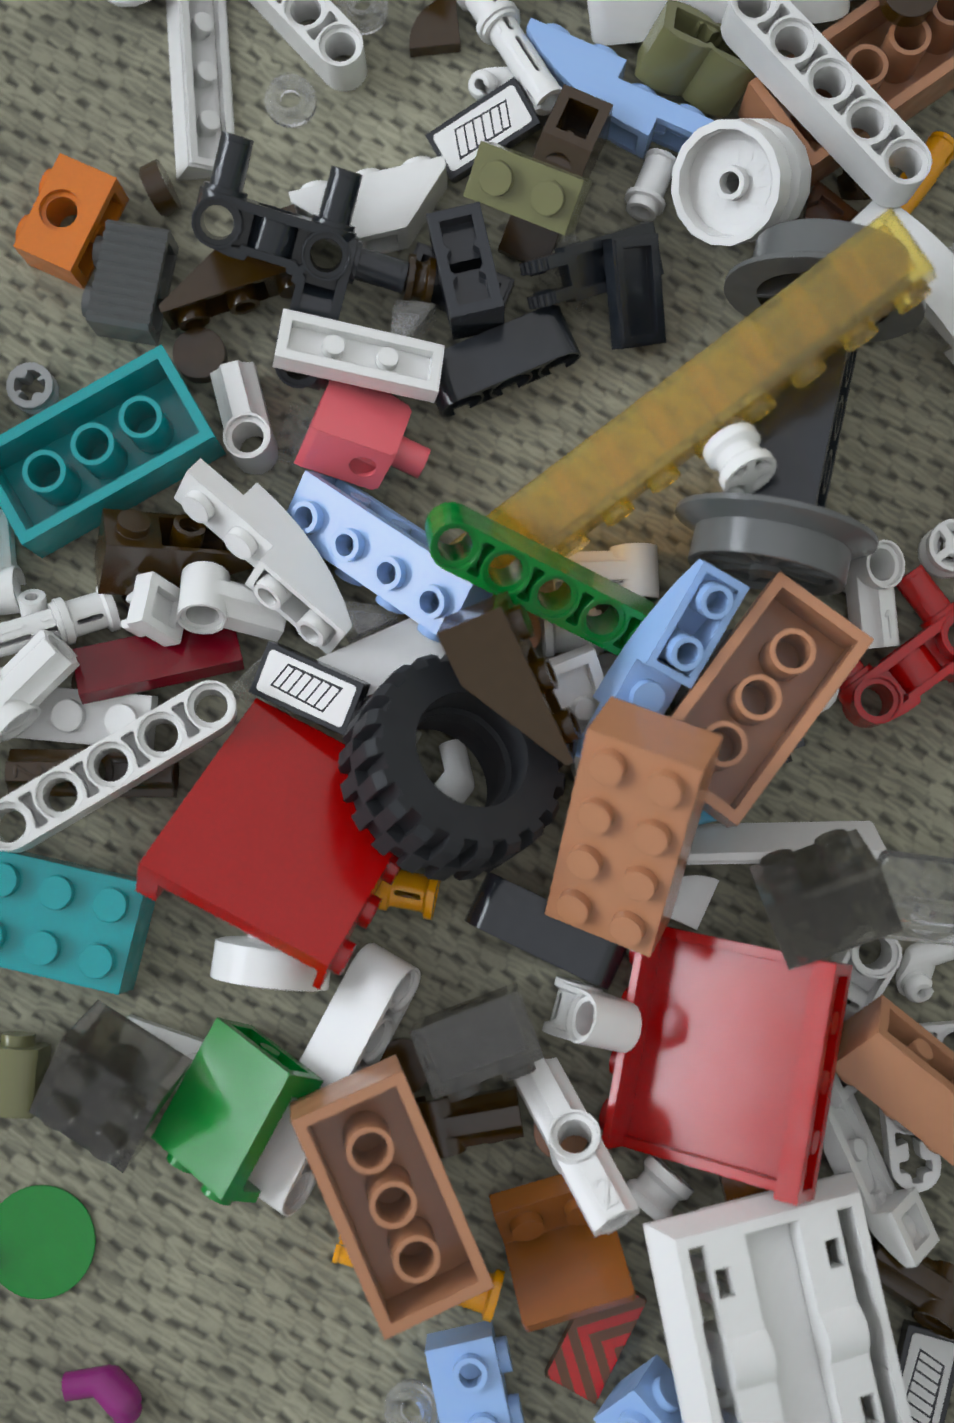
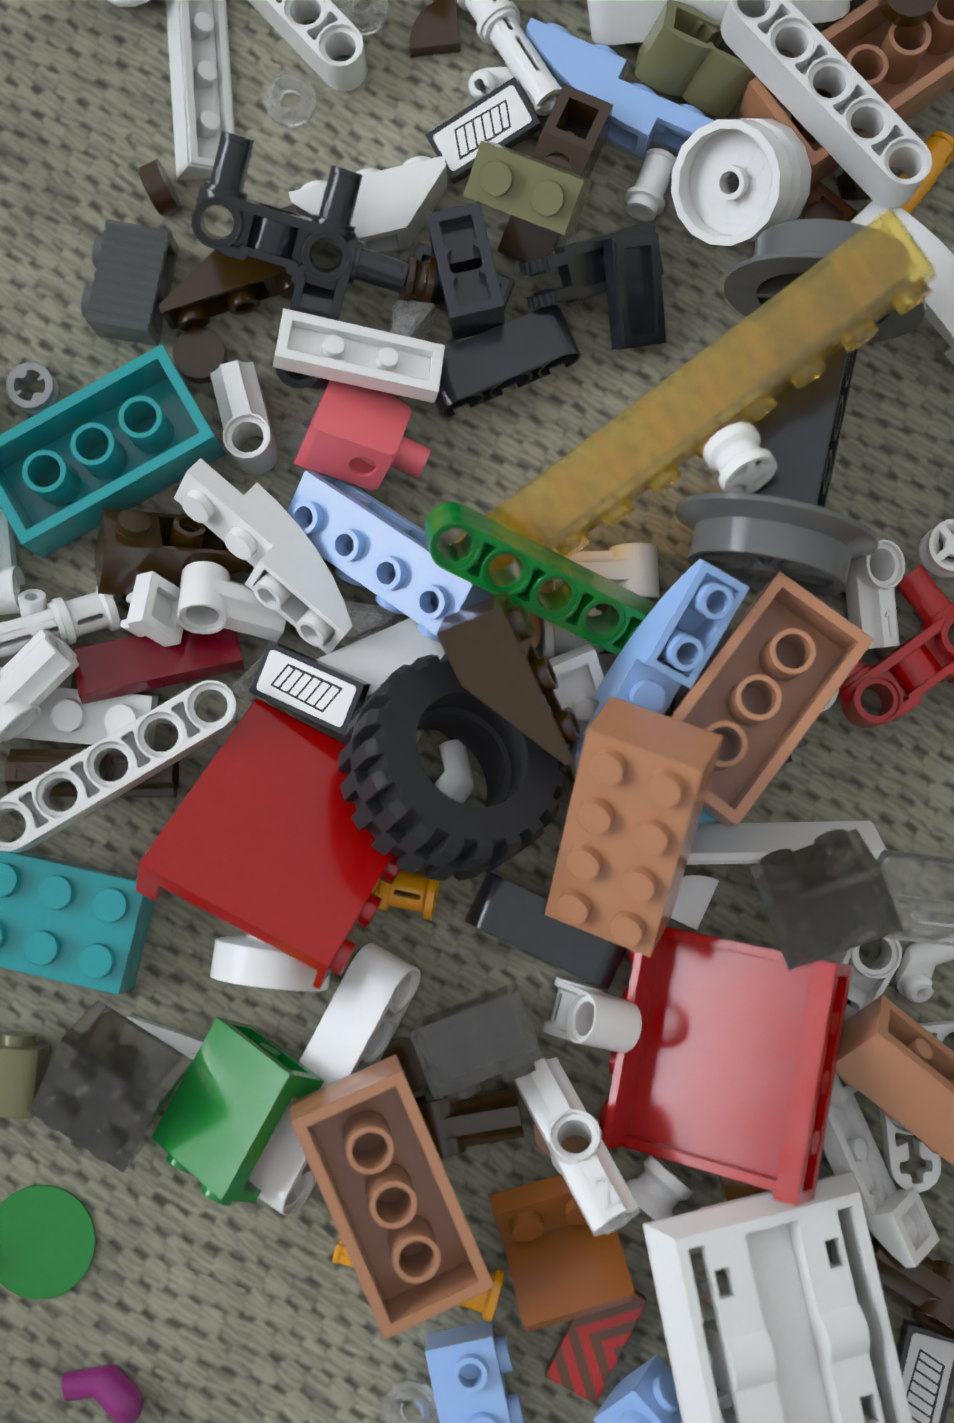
orange brick [13,153,129,289] -> none

